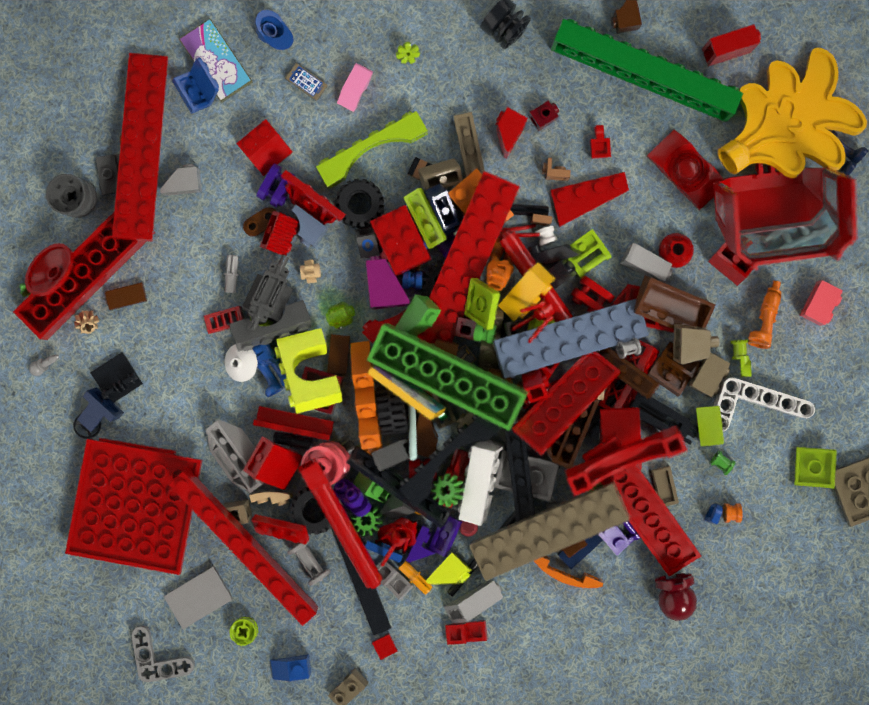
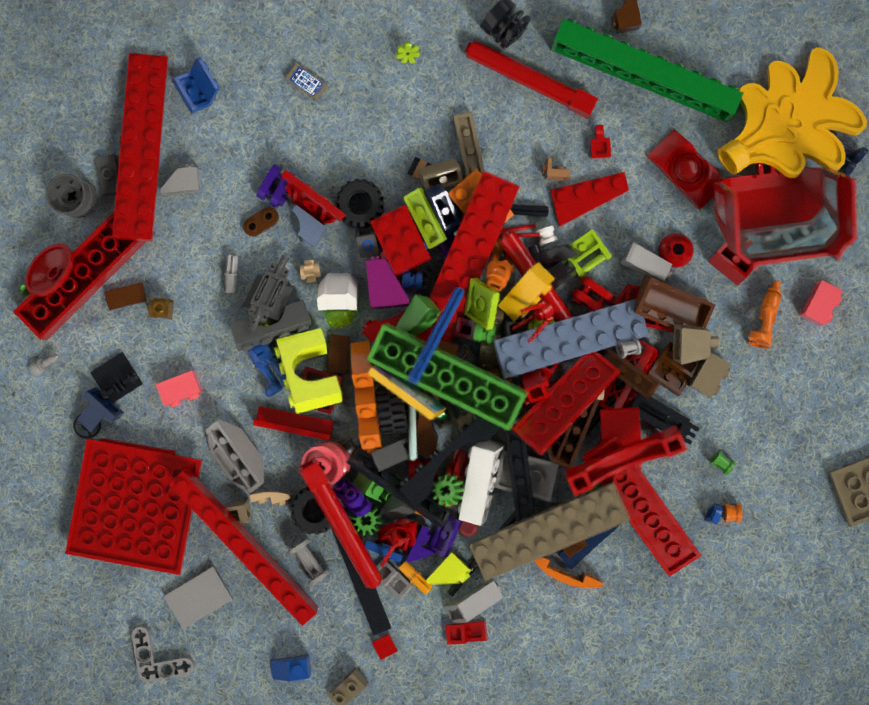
tan gear [74,310,99,334] -> none
tile [179,18,253,103] -> none
red slope [204,306,244,334] -> none
white dish [225,344,258,382] -> none
lime wheel [230,616,258,646] -> none
red slope [236,119,293,176] -> none
red panel [243,436,303,490] -> none
red plate [251,514,309,545] -> none
blue piece [255,10,293,50] -> none
red brick [260,211,299,256] -> none
black axle [273,432,312,450] -> none
lime arch [316,111,428,189] -> none
bright pink slope [337,63,373,112] -> none
red slope [495,107,528,159] -> none
dark red brick [528,100,559,132] -> none
medium nougat tile [531,214,552,226] -> none
plate [598,521,641,556] -> none
dark tan tile [651,466,679,506] -> none
dark red tile [655,573,697,621] -> none
lime panel [696,406,724,446] -> none
red brick [702,24,761,67] -> none
white beam [713,378,815,432] -> none
lime connector [730,340,752,377] -> none
lime plate [794,447,837,489] -> none
none -> pearl gold window [148,298,174,319]
none -> coral brick [156,370,203,408]
none -> white slope [317,273,358,310]
none -> blue axle [408,287,464,384]
none -> red brick [464,40,599,119]

